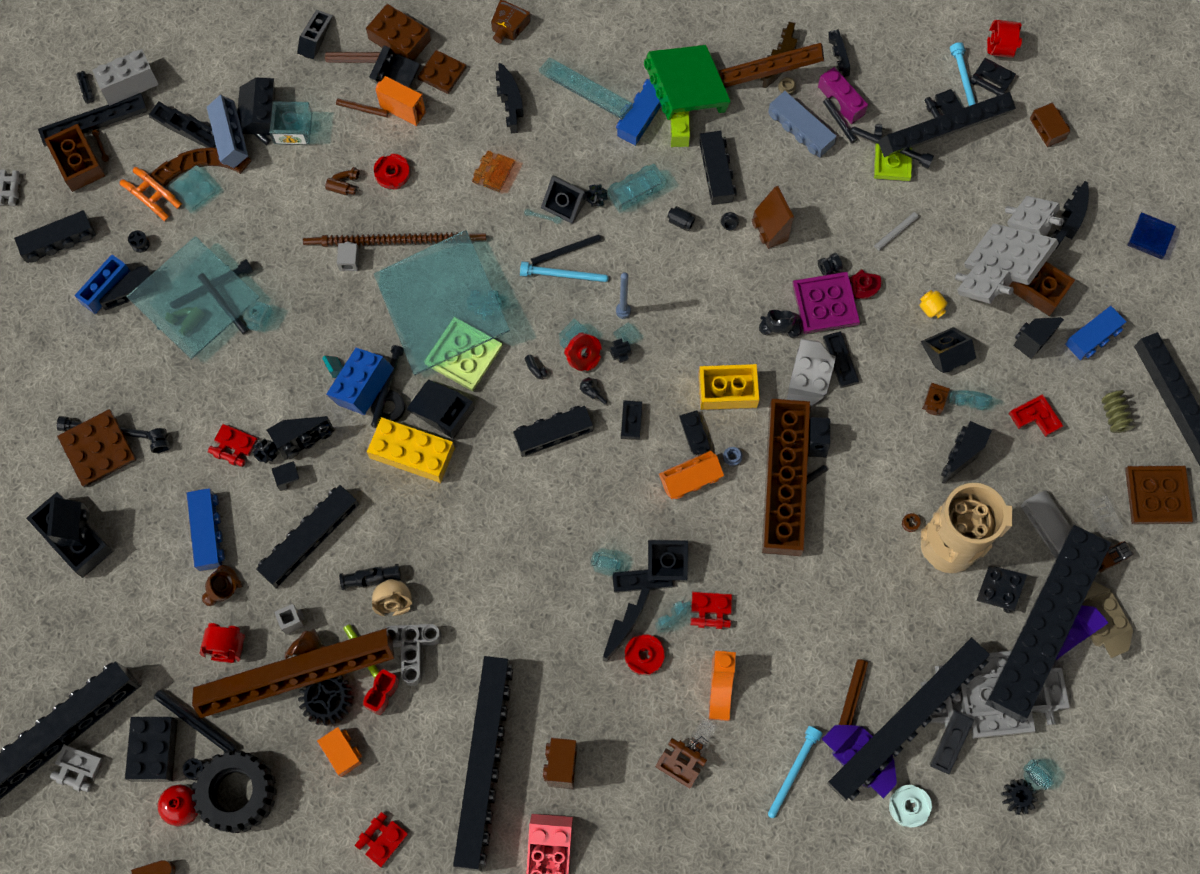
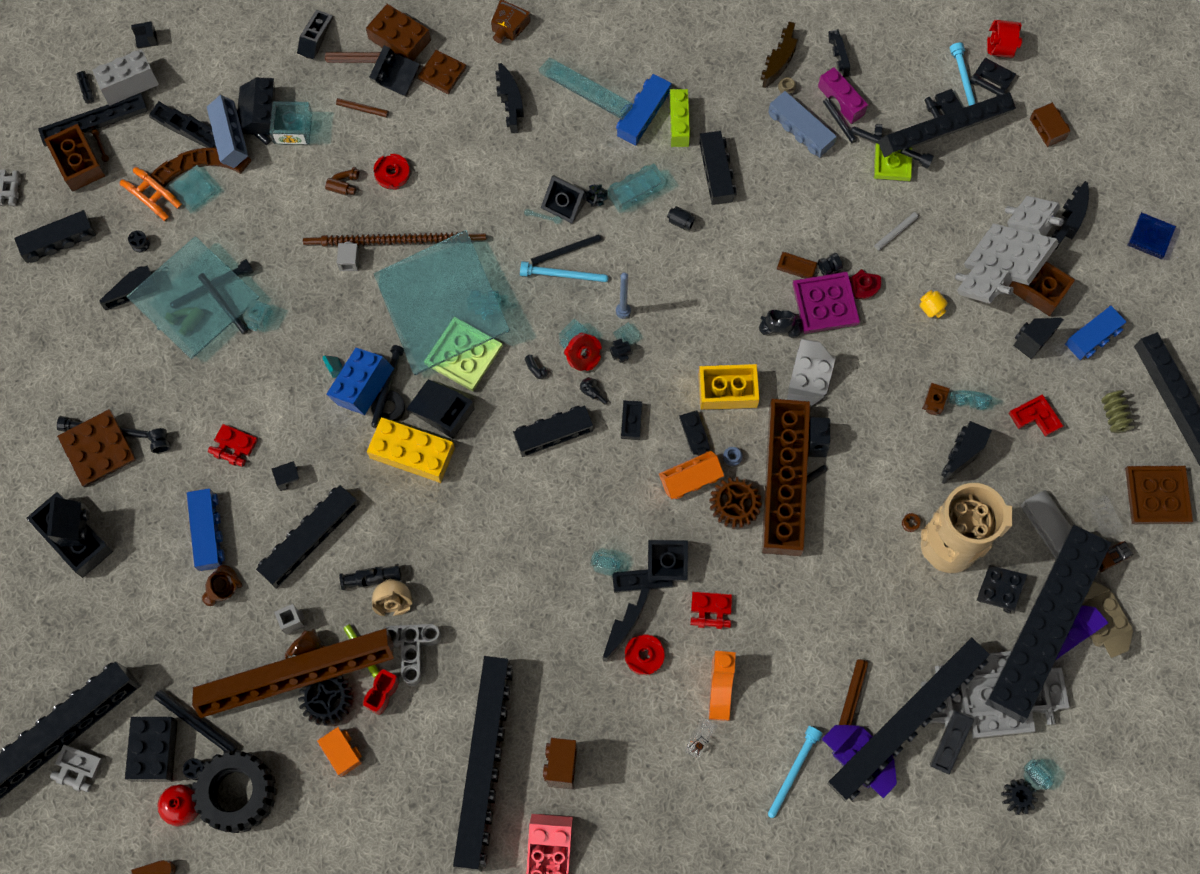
blue brick [74,255,130,314] -> none
red brick [199,623,245,663] -> none
black gear [253,438,278,464] -> none
black slope [267,416,335,460] -> none
red plate [354,812,408,868] -> none
orange brick [376,76,426,126] -> none
clear orange plate [472,151,515,193] -> none
green panel [644,45,731,120] -> none
clear light blue slope [655,601,691,633] -> none
reddish brown plate [655,738,707,789] -> none
reddish brown plate [718,43,824,88] -> none
black plate [721,212,739,230] -> none
reddish brown slope [752,186,794,249] -> none
black tile [823,331,859,388] -> none
light aqua plate [889,785,932,828] -> none
black slope [921,327,977,373] -> none
none -> black panel [131,21,158,49]
none -> reddish brown gear [709,477,762,529]
none -> reddish brown tile [777,252,818,279]

